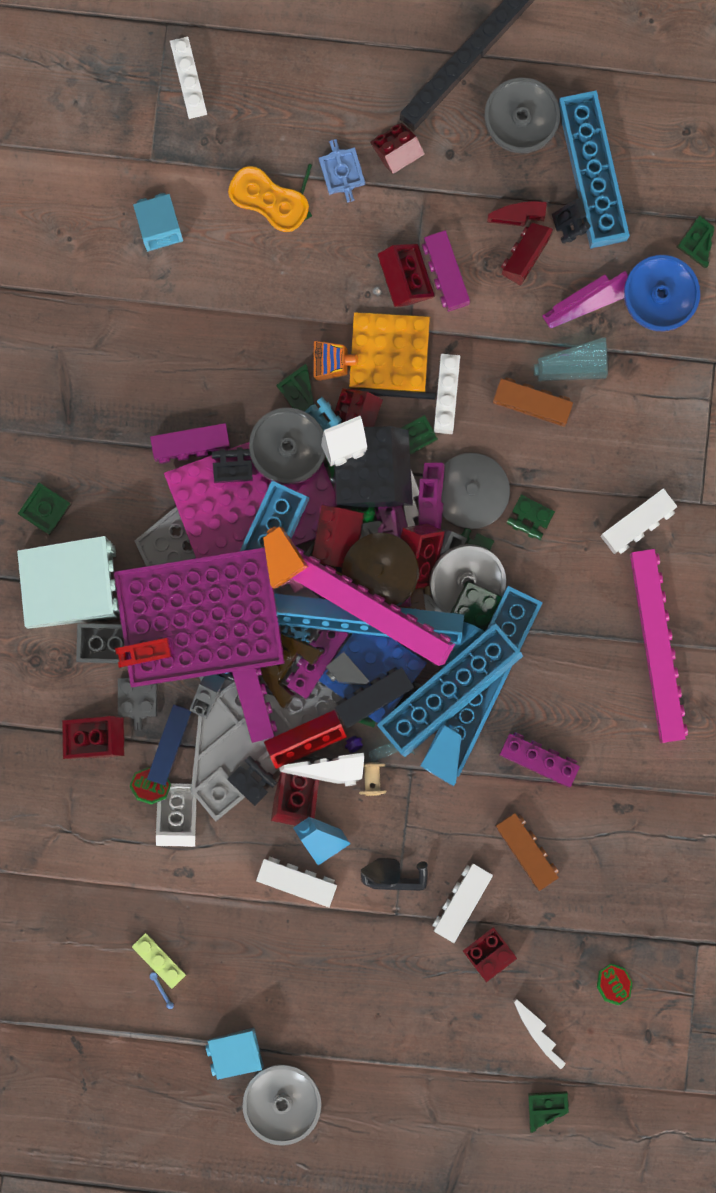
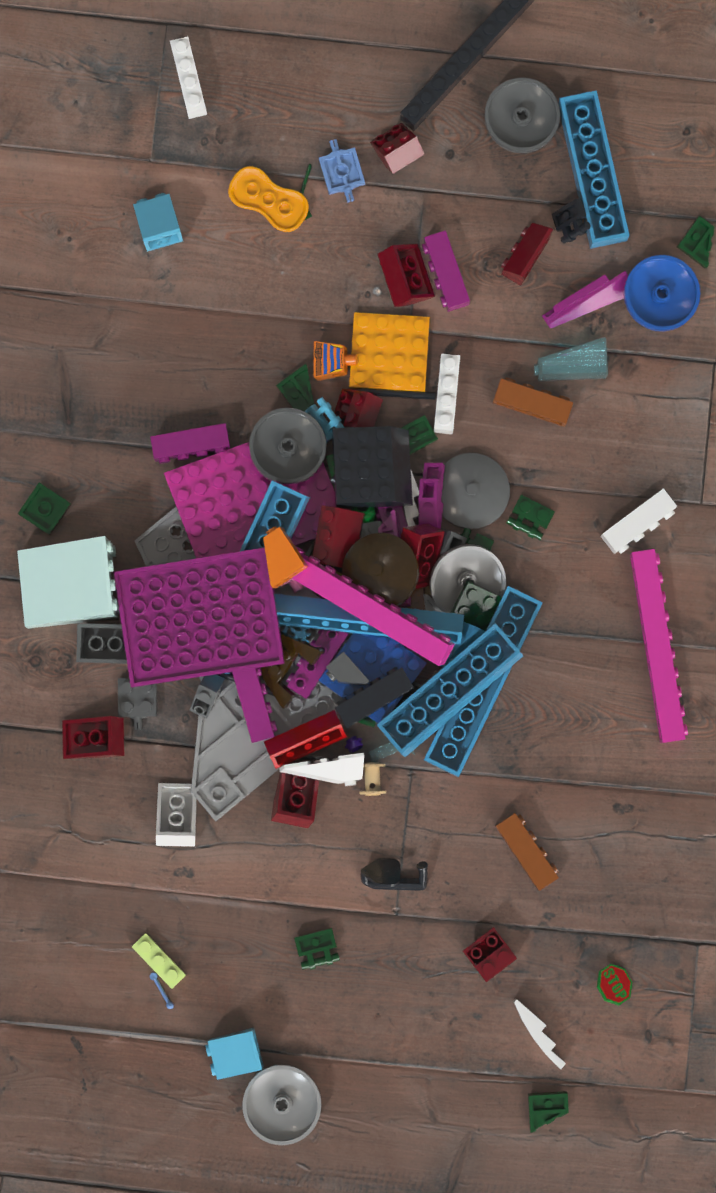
red plate [115,638,172,668] -> none
piece [129,767,171,805] -> none
dark blue slope [147,704,191,786] -> none
black plate [212,447,253,483] -> none
black plate [227,756,278,806] -> none
white brick [256,856,337,907] -> none
dark azure slope [293,817,350,865] -> none
white slope [321,416,367,466] -> none
dark azure slope [420,724,461,786] -> none
white brick [432,863,493,943] -> none
dark red slope [487,201,547,227] -> none
magenta brick [499,732,580,788] -> none
none -> dark green plate [294,928,340,970]

